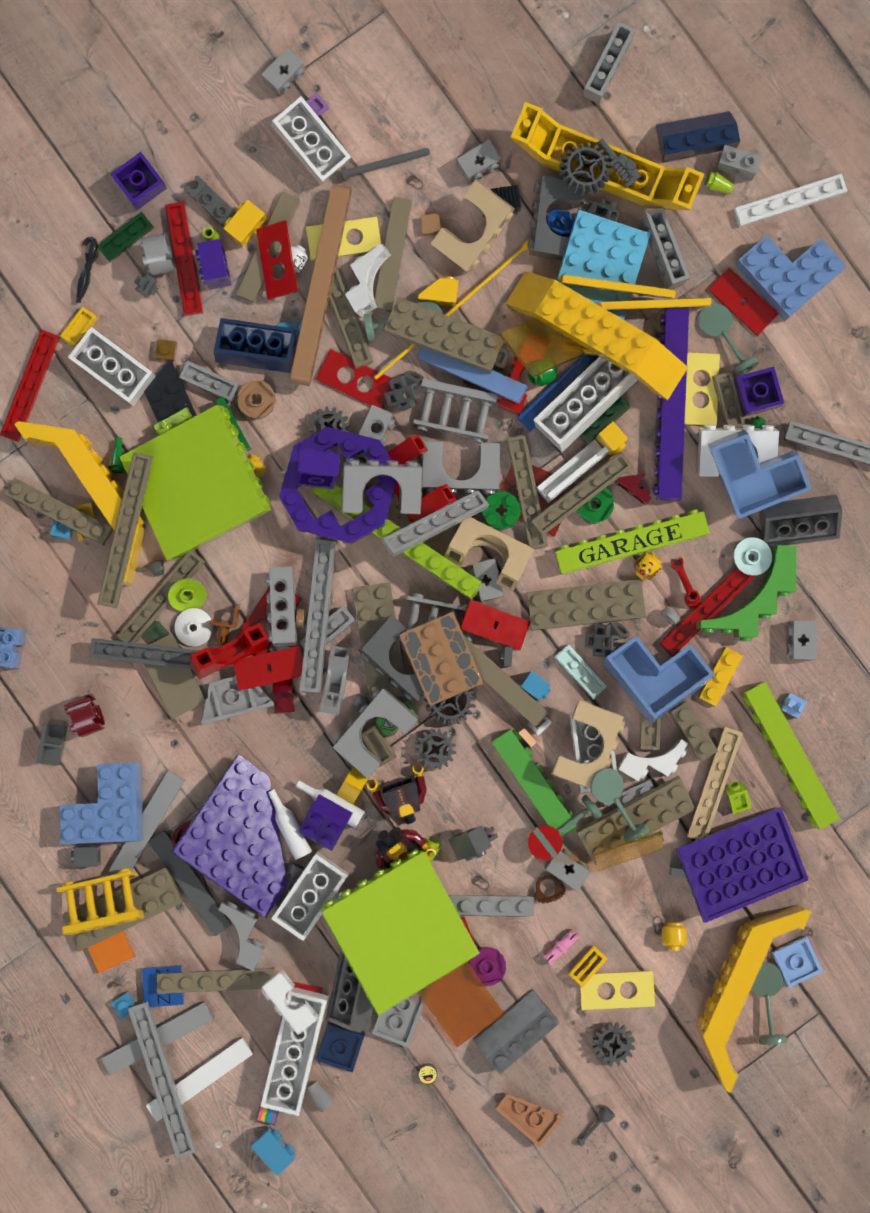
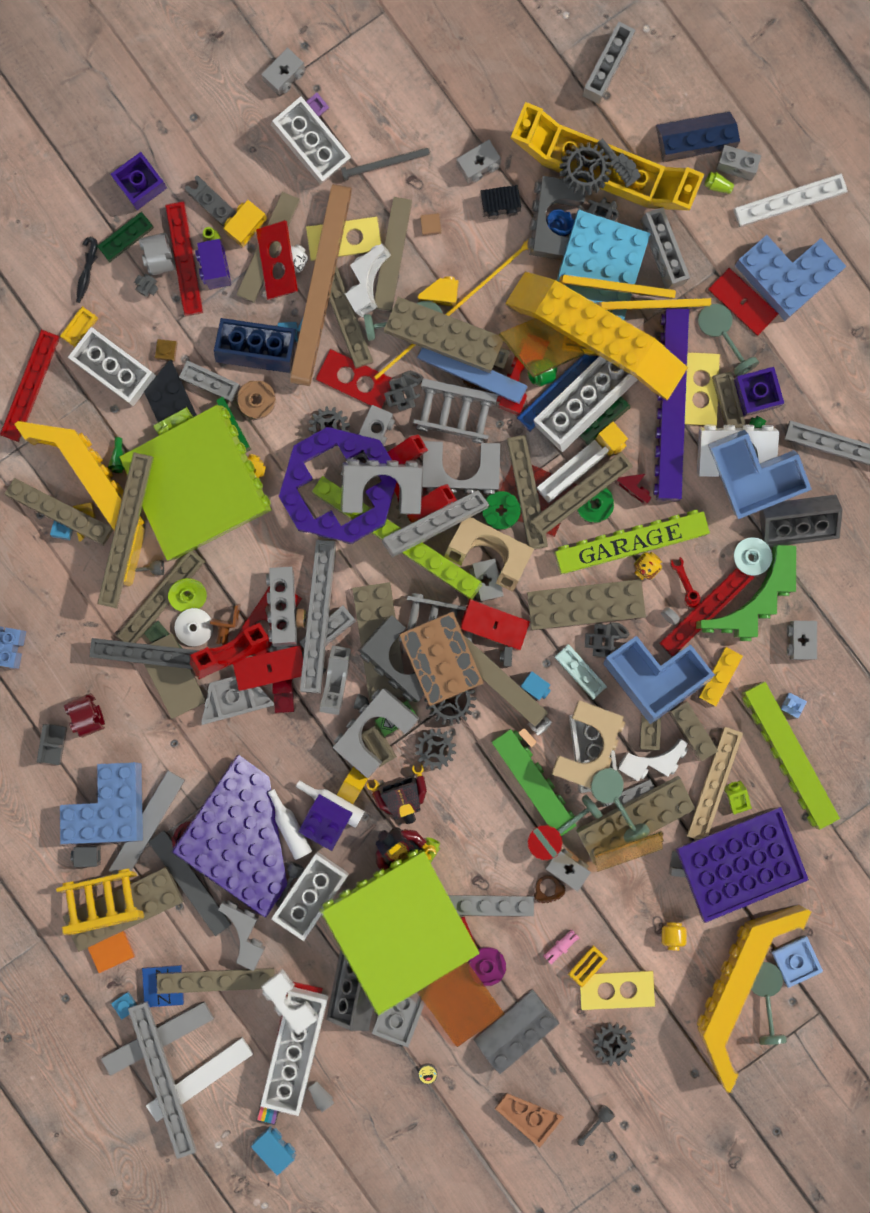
dark purple brick [295,448,340,489] -> none
dark blue tile [316,1022,365,1073] -> none
tan arch [431,180,515,272] -> none
dark grey brick [448,826,498,861] -> none

